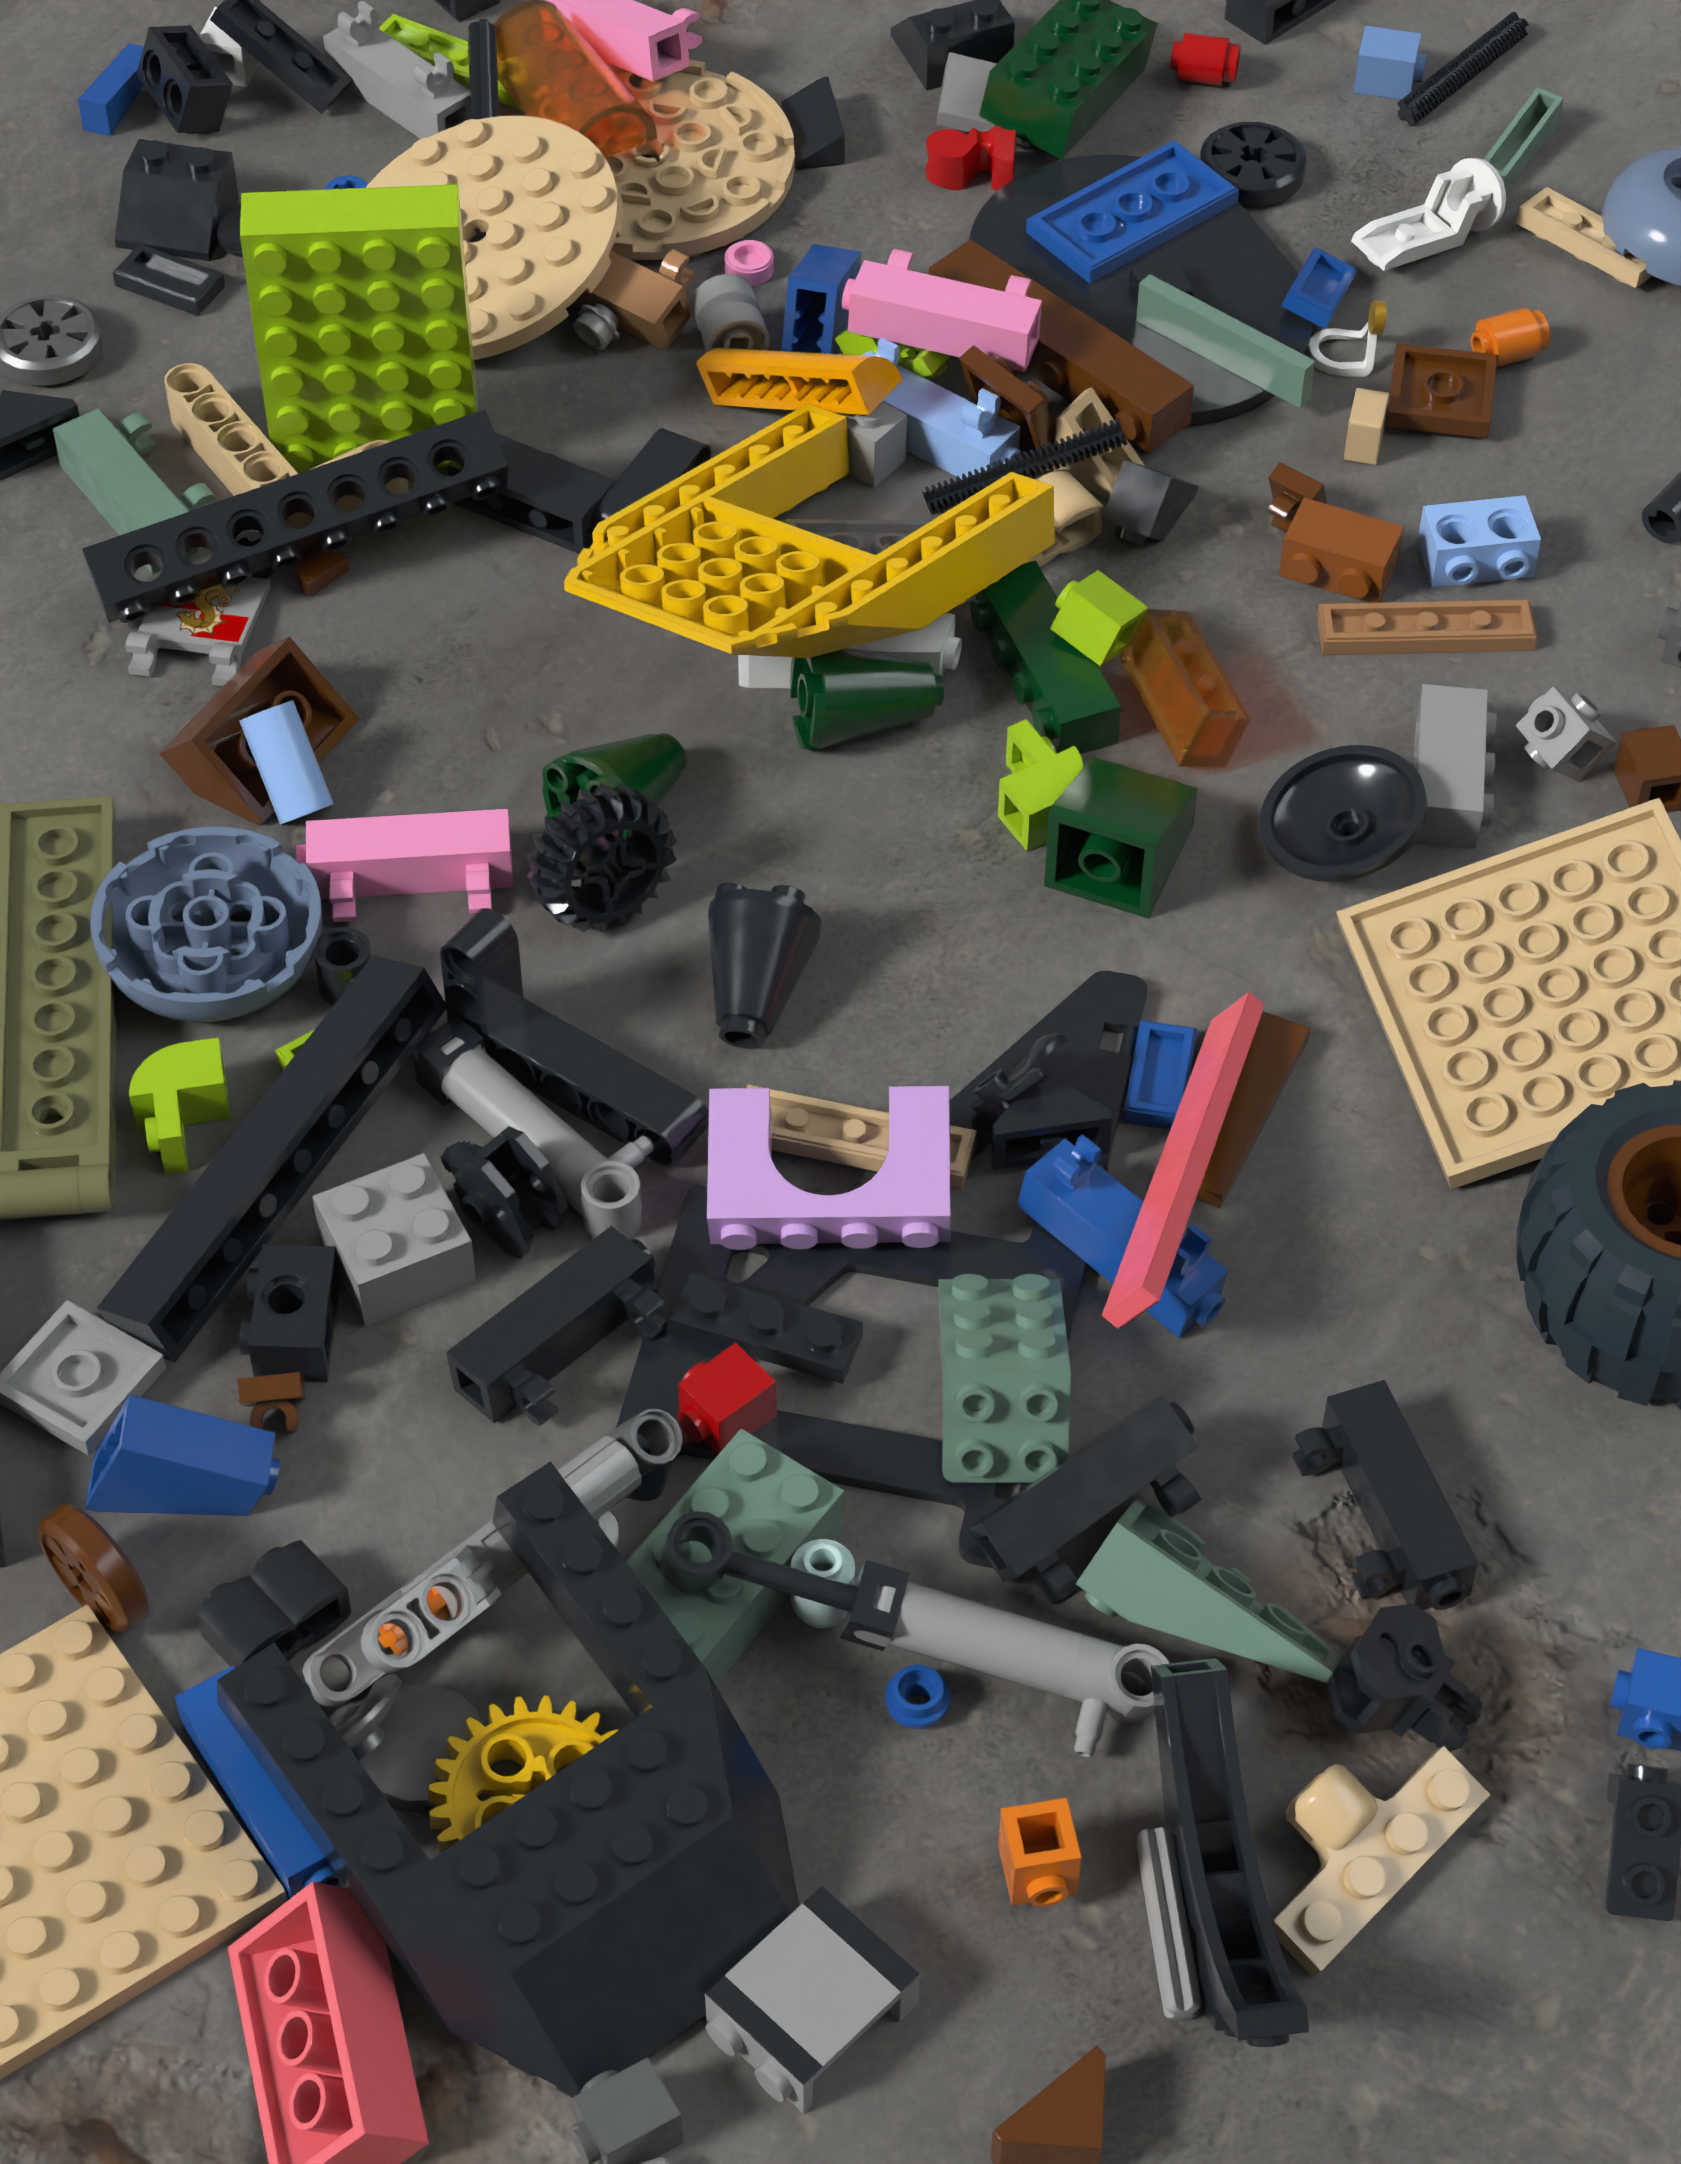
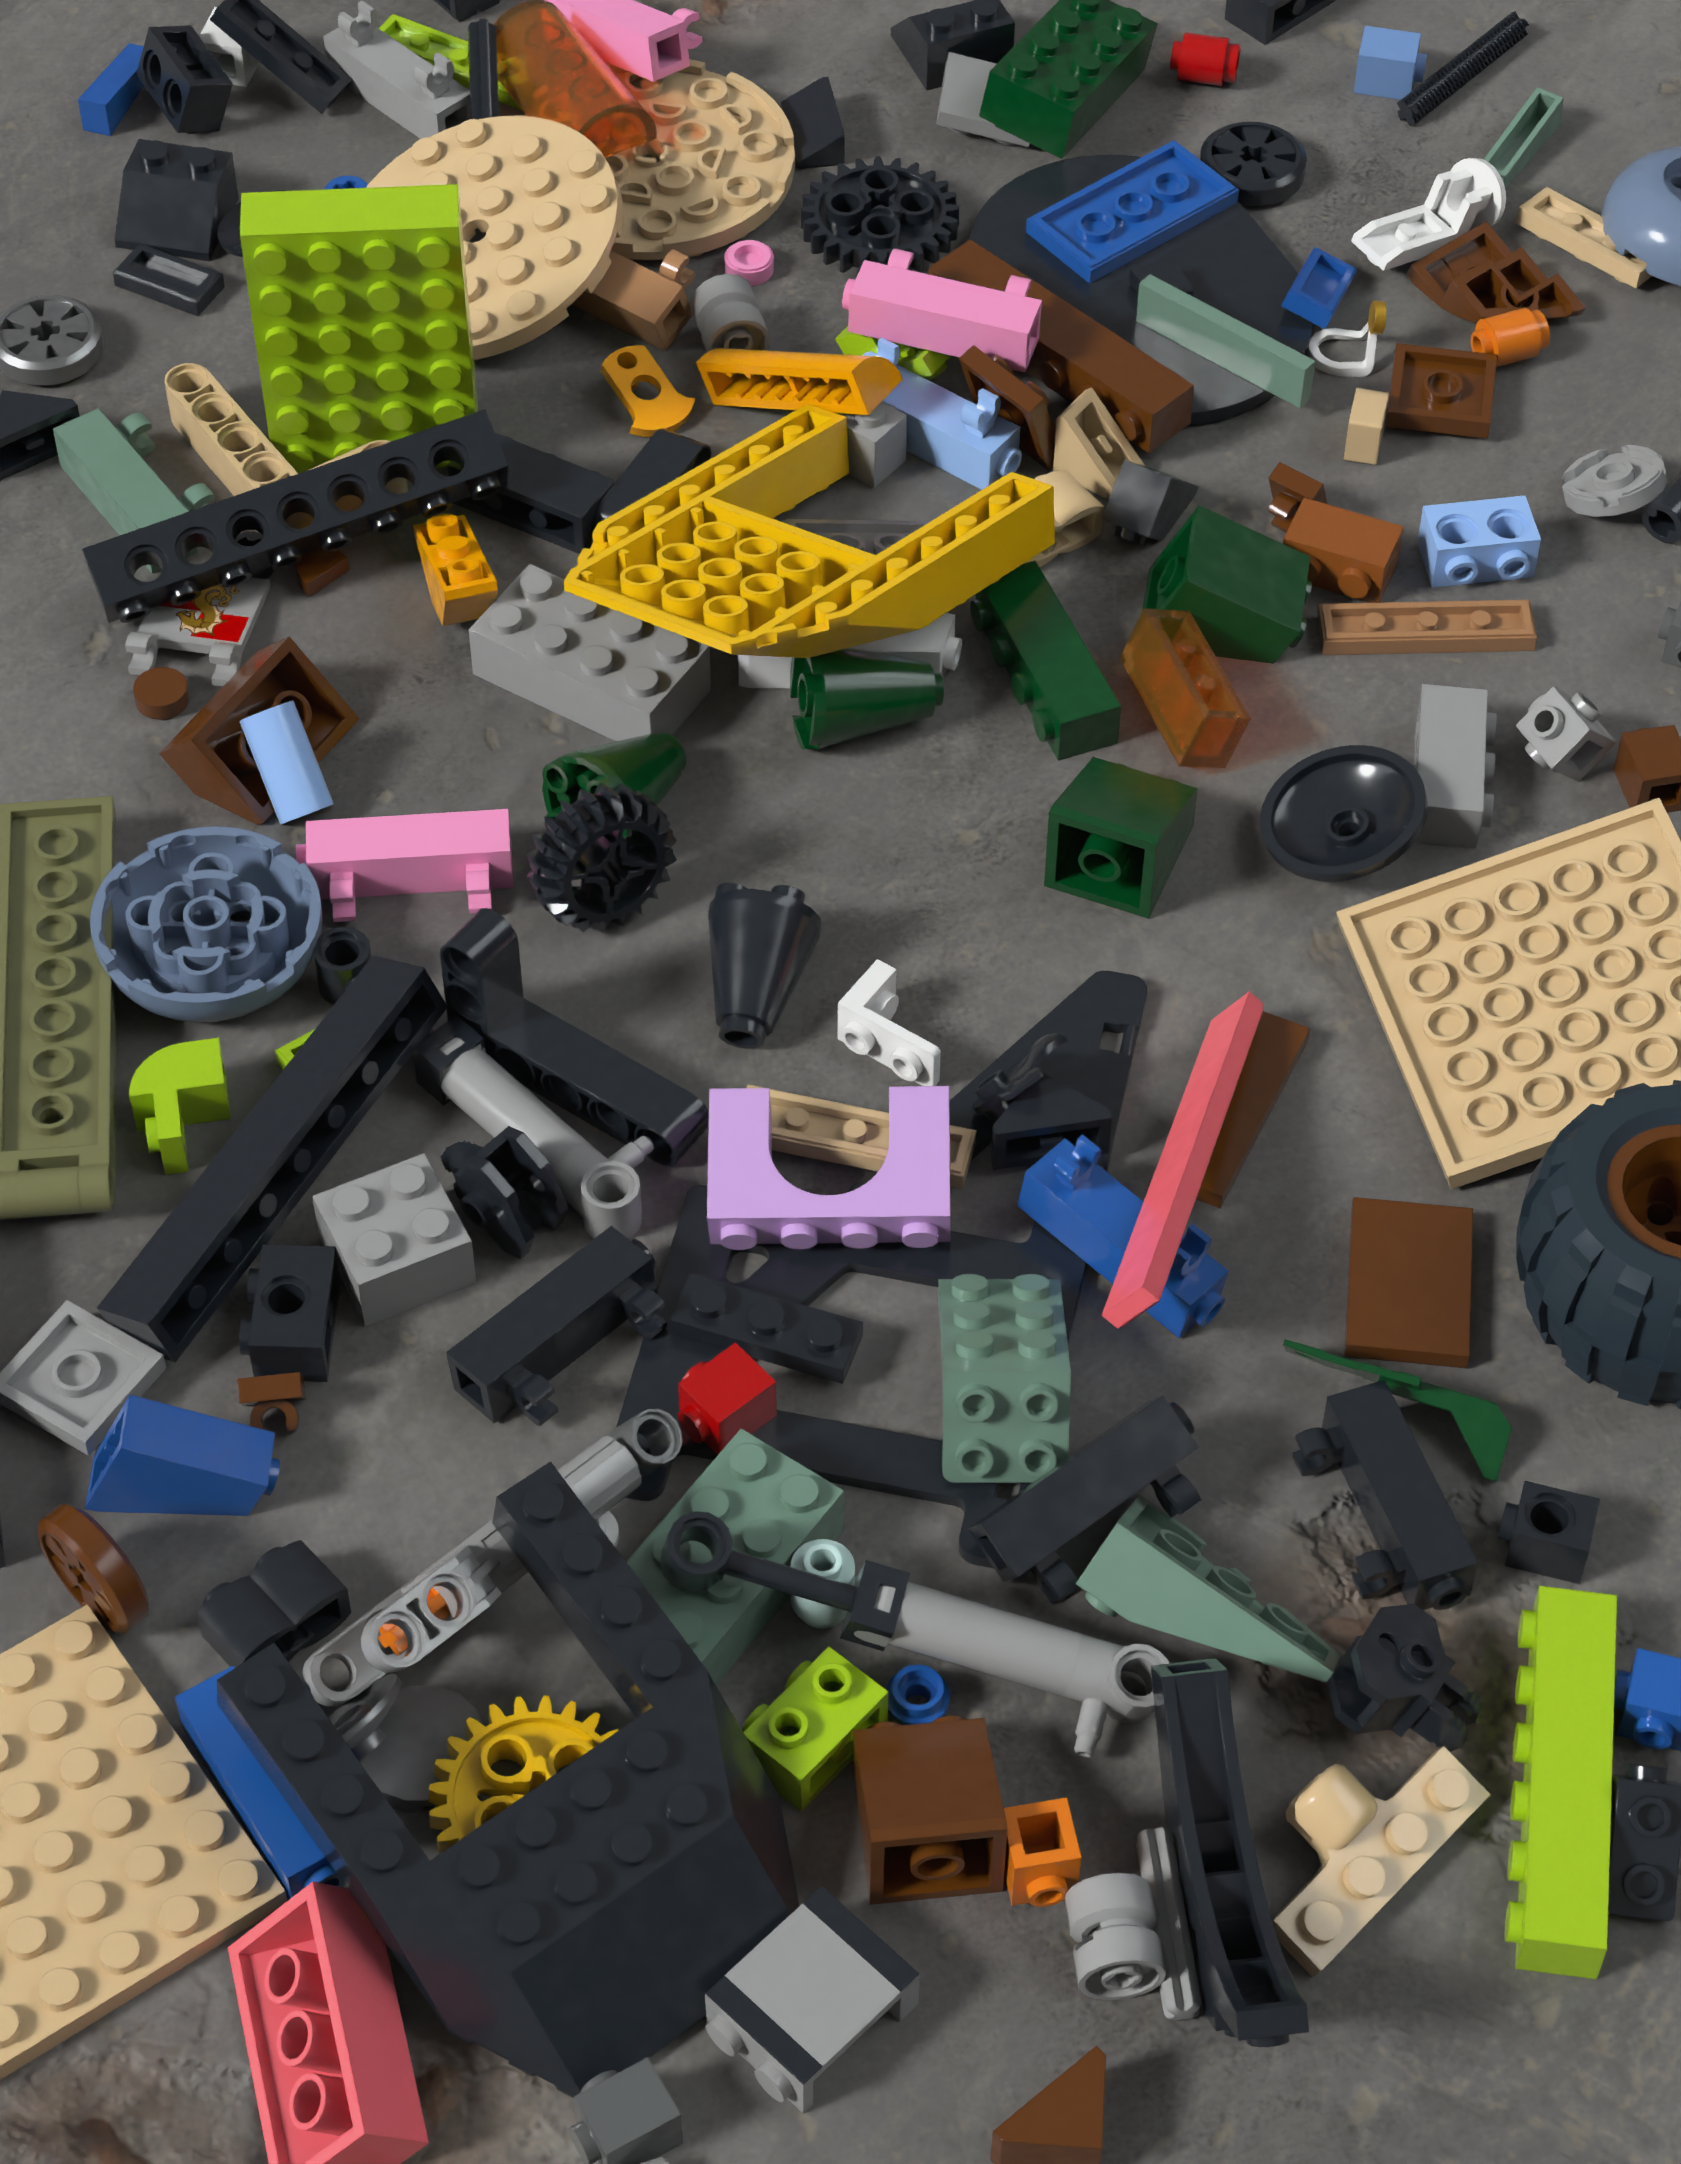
light grey plate [573,304,620,350] -> none
blue slope [781,244,862,354] -> none
black axle [922,418,1128,515] -> none
red leg [925,125,1016,191] -> none
lime brick [998,719,1083,852] -> none
lime brick [1050,570,1149,667] -> none
blue tile [1123,1020,1197,1129] -> none
none -> reddish brown tile [133,667,190,719]
none -> light orange slope [413,514,498,626]
none -> light grey brick [469,564,711,741]
none -> light orange piece [600,345,695,437]
none -> lime brick [742,1646,888,1812]
none -> black gear [801,156,959,273]
none -> white bracket [838,959,941,1086]
none -> reddish brown slope [852,1715,1008,1905]
none -> light grey wheel [1065,1873,1166,2000]
none -> dark green slope [1136,505,1312,664]
none -> dark green piece [1283,1339,1512,1482]
none -> reddish brown tile [1344,1197,1473,1368]
none -> reddish brown slope [1406,221,1586,322]
none -> black brick [1498,1481,1600,1584]
none -> lime brick [1505,1586,1617,1979]
none -> light grey tile [1562,445,1668,517]

